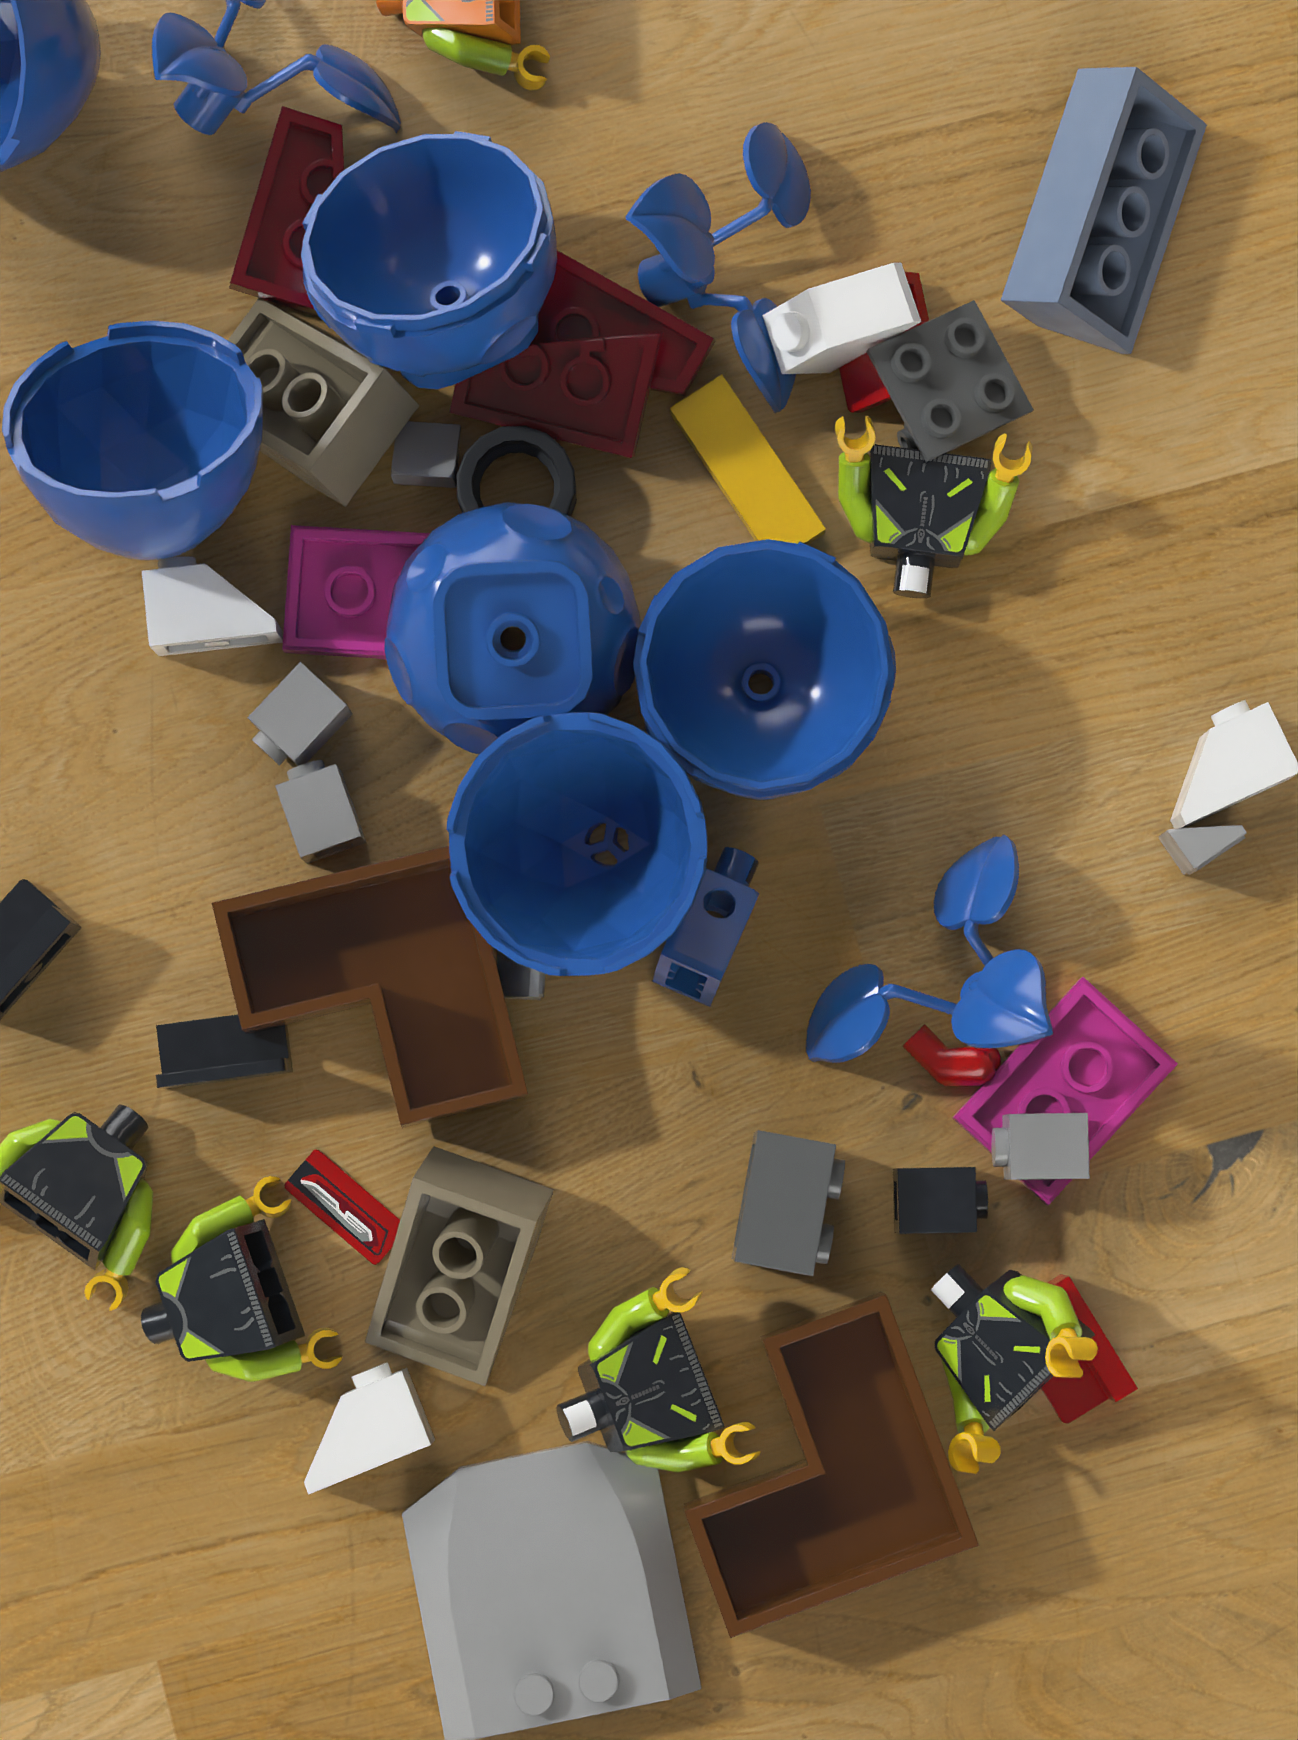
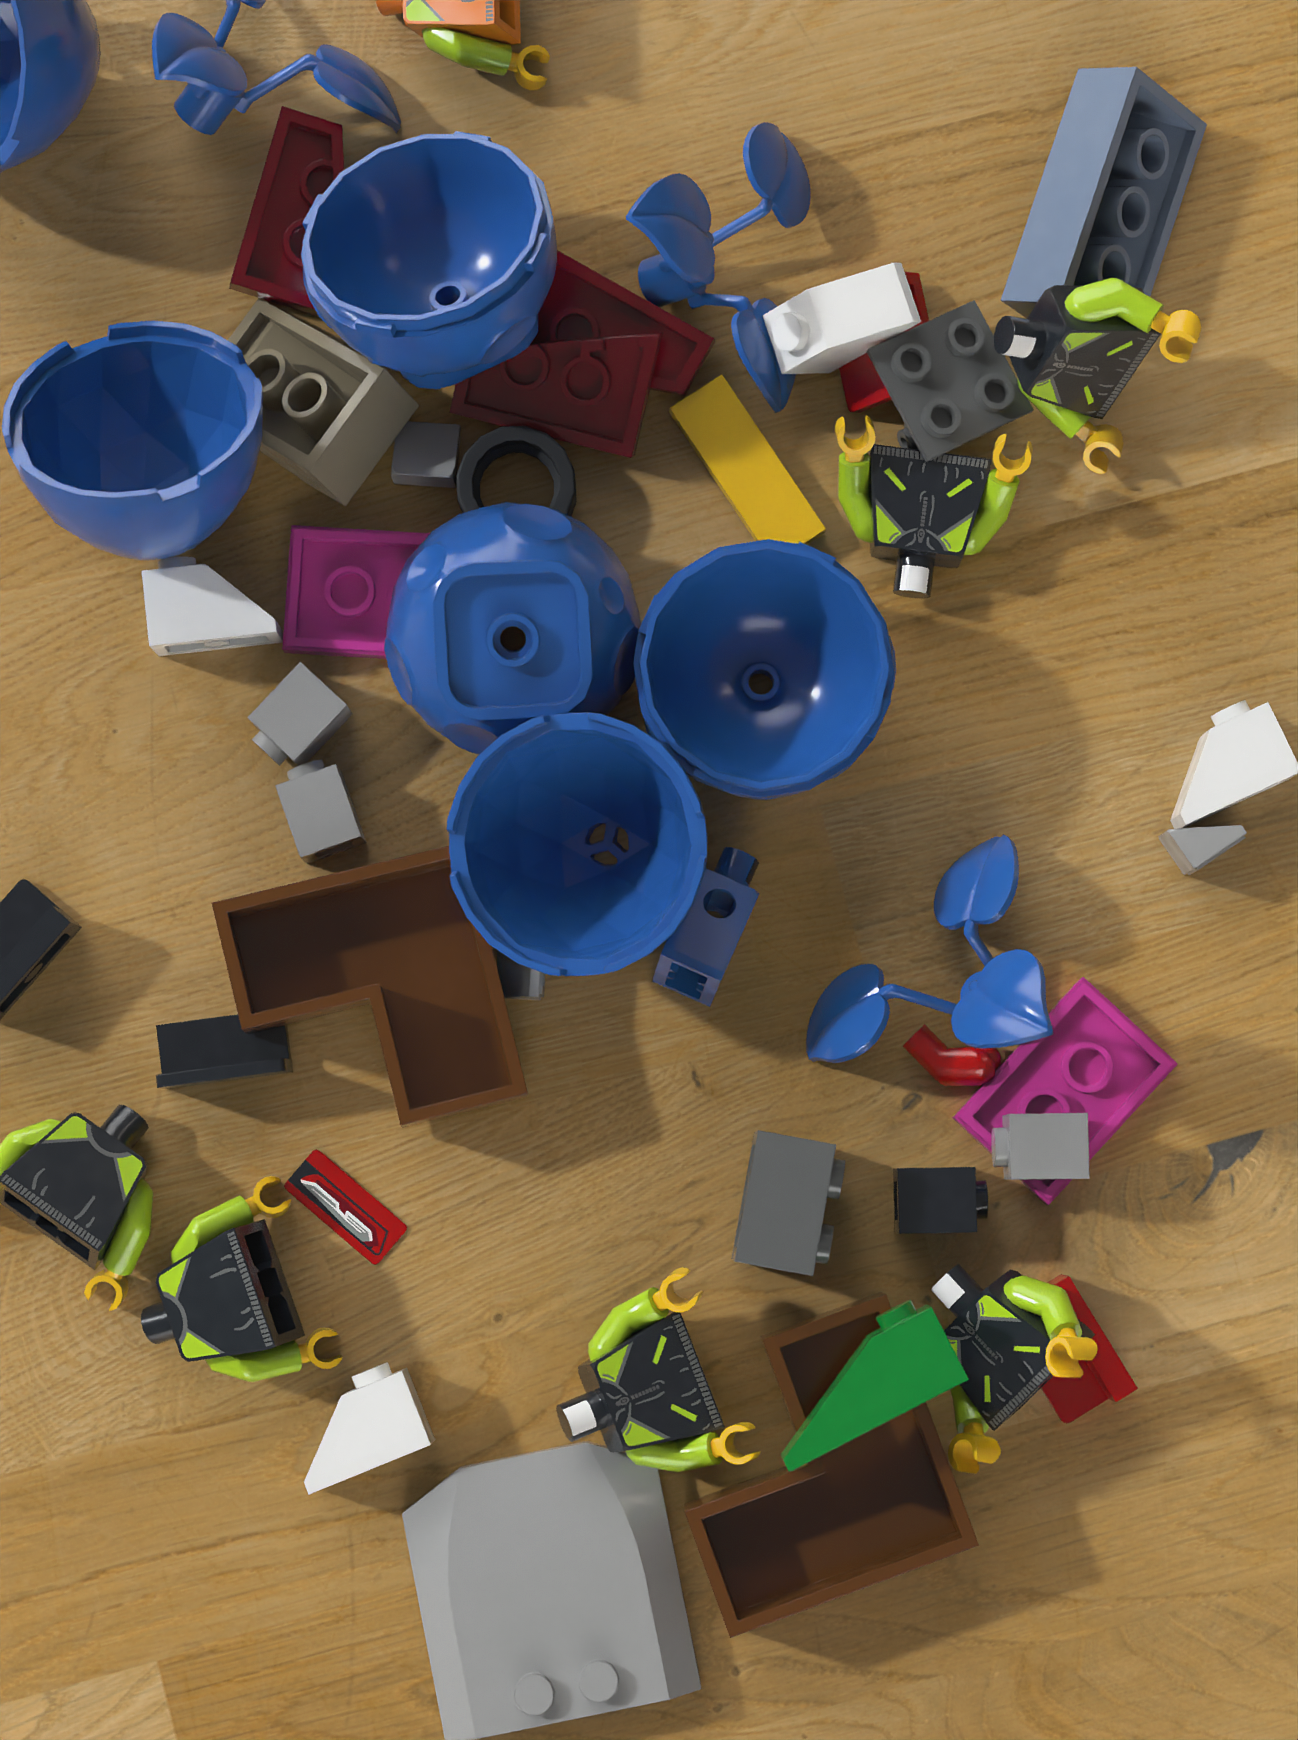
dark tan slope [365,1146,554,1386] -> none
none -> green slope [780,1300,969,1472]
none -> torso [994,278,1201,474]

